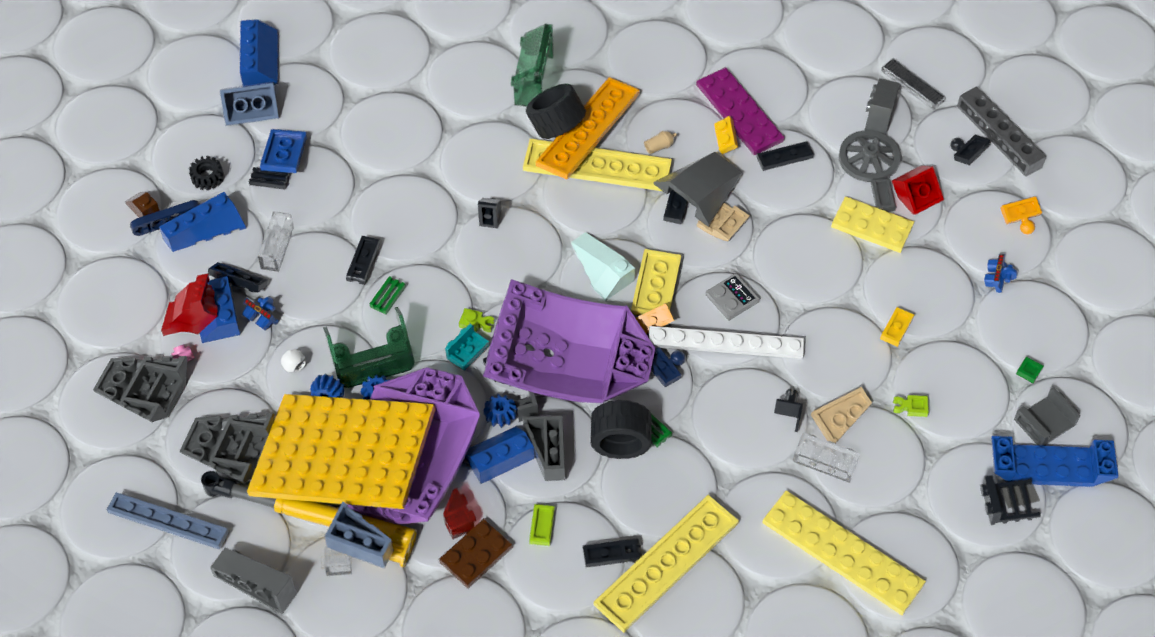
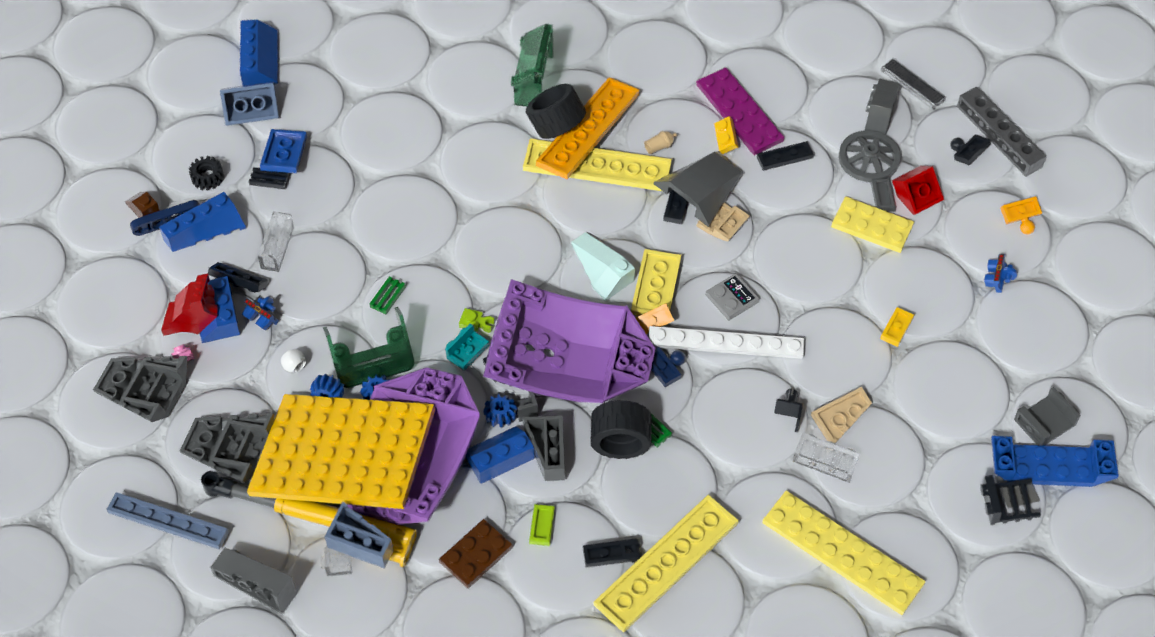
black plate [346,236,380,285] -> none
clear red slope [443,488,477,540] -> none
black slope [478,198,501,228] -> none
lime plate [893,395,928,417] -> none
green plate [1016,357,1044,384] -> none

